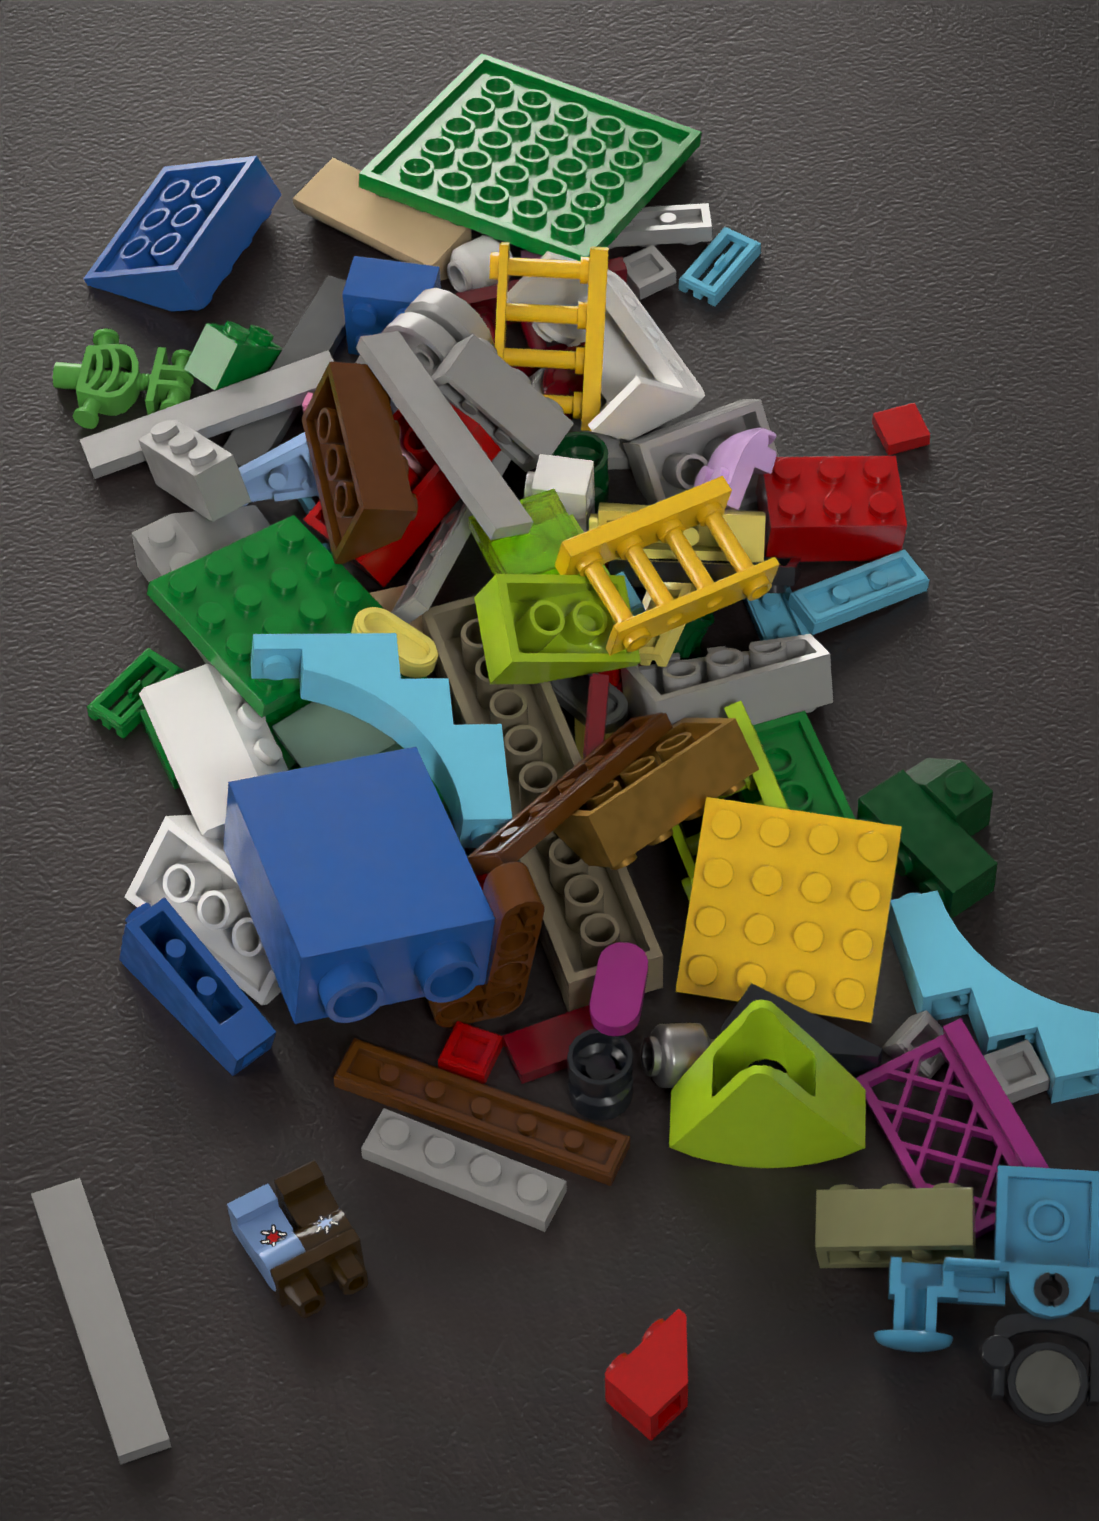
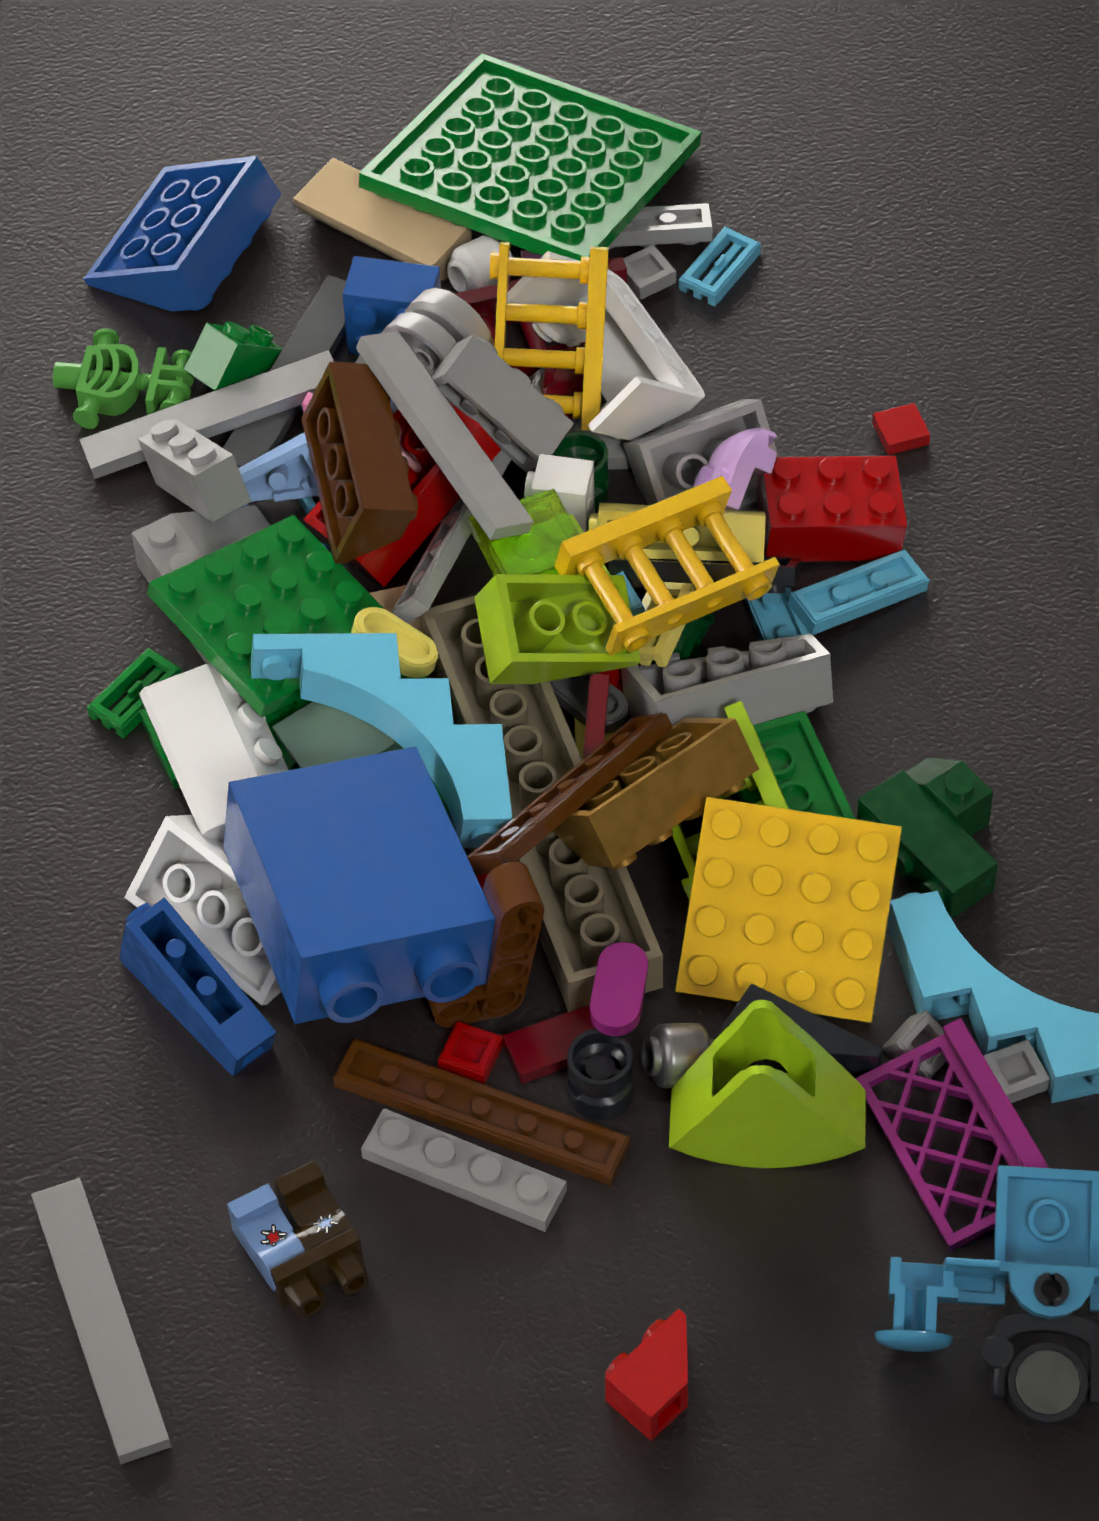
olive brick [815,1183,976,1268] -> none

